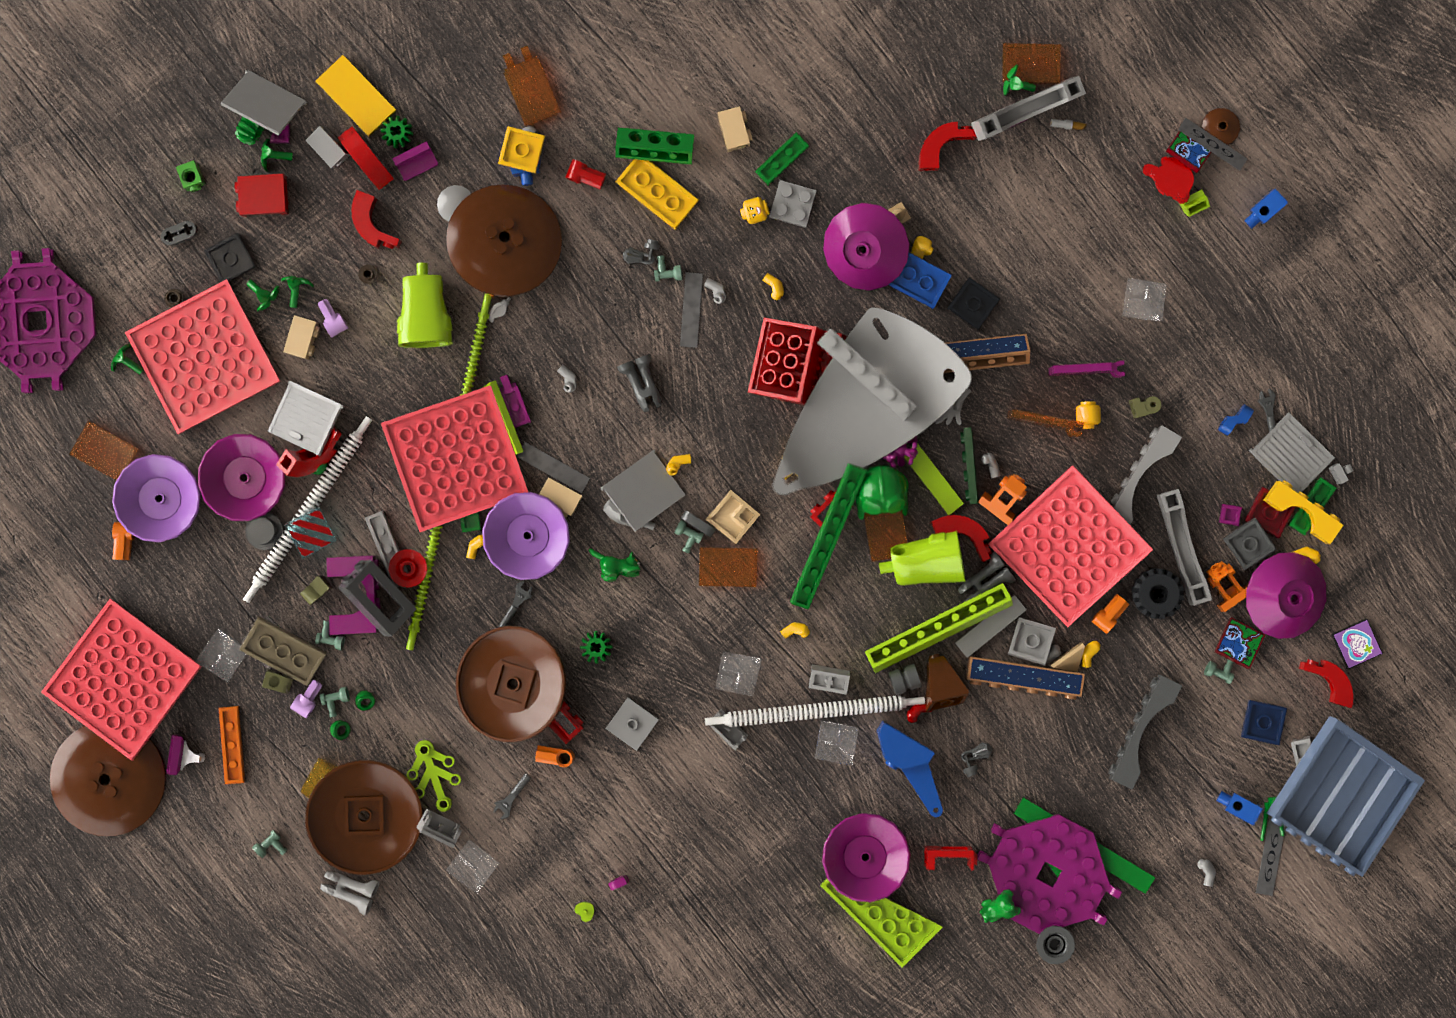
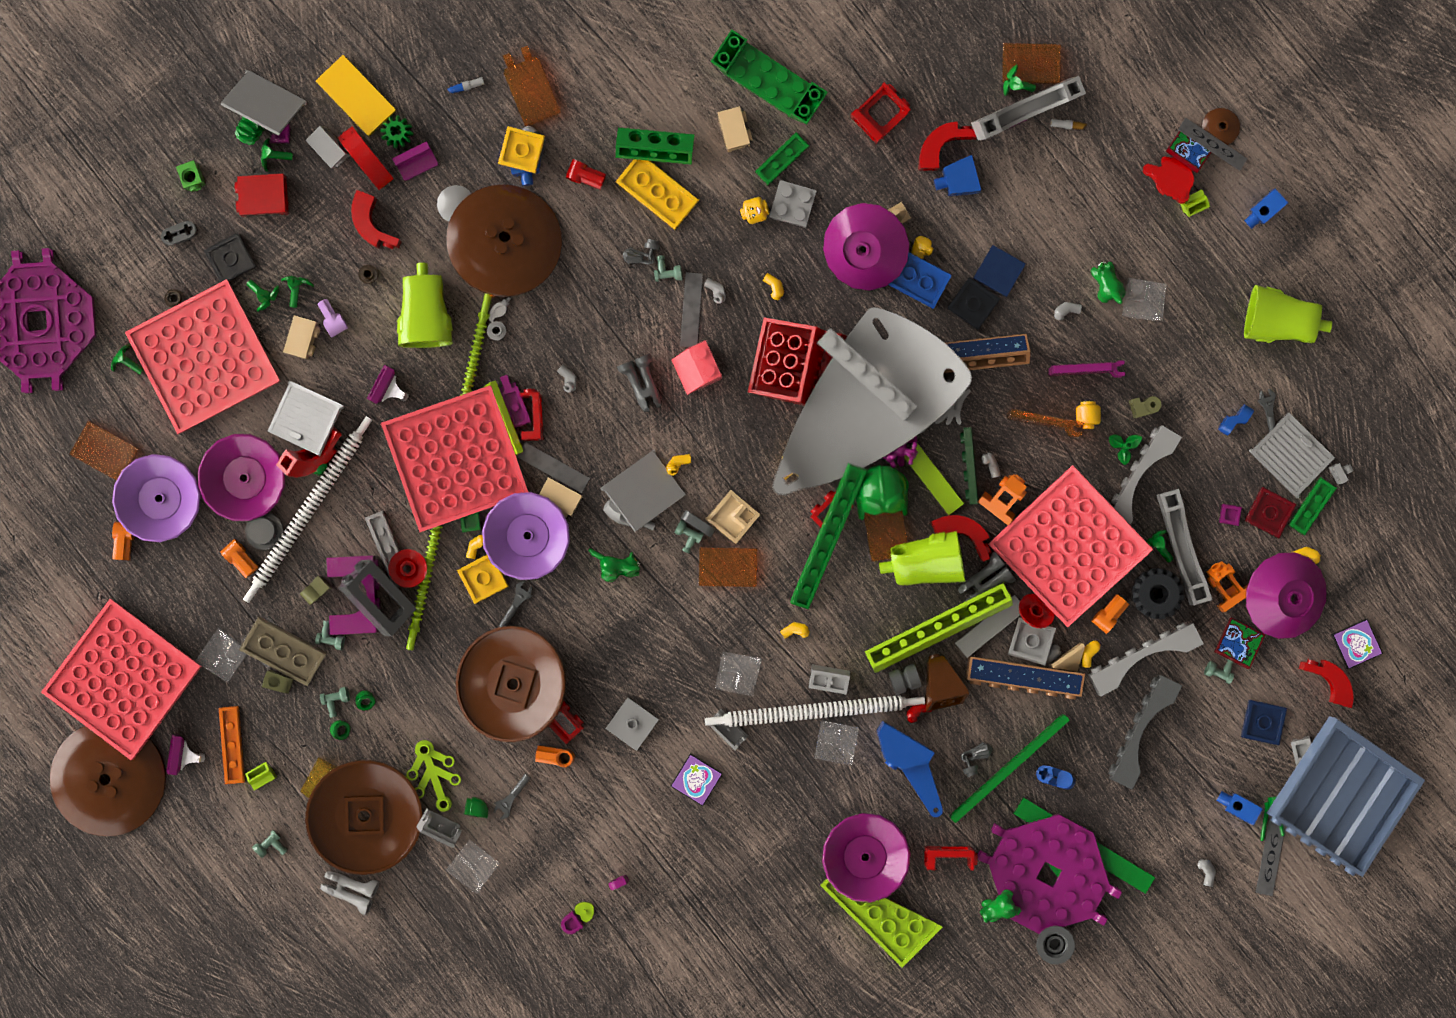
tile [284,506,337,559] -> none
lavender axle [290,680,322,719] -> none
green gear [580,631,613,664] -> none
dark grey tile [1223,517,1277,571] -> none
yellow arch [1263,480,1343,544] -> none
none -> orange piece [220,539,259,578]
none -> lime piece [245,762,277,790]
none -> magenta piece [367,365,409,404]
none -> light grey piece [447,77,484,93]
none -> yellow tile [457,555,509,604]
none -> green piece [464,796,488,819]
none -> light grey plate [487,321,506,340]
none -> red window [519,389,544,441]
none -> magenta tile [561,911,584,934]
none -> tile [670,753,723,806]
none -> coral slope [672,341,722,395]
none -> green slope [710,29,828,125]
none -> red window [850,82,911,144]
none -> blue torso [934,155,981,196]
none -> green tile [949,714,1070,823]
none -> dark blue tile [973,245,1025,297]
none -> red dish [1019,594,1055,628]
none -> blue piece [1036,765,1076,790]
none -> light grey arm [1054,302,1082,320]
none -> light grey arch [1088,621,1204,696]
none -> green animal [1091,262,1126,304]
none -> green plant [1109,434,1142,465]
none -> green plant [1146,530,1173,563]
none -> lime torso [1244,285,1332,343]

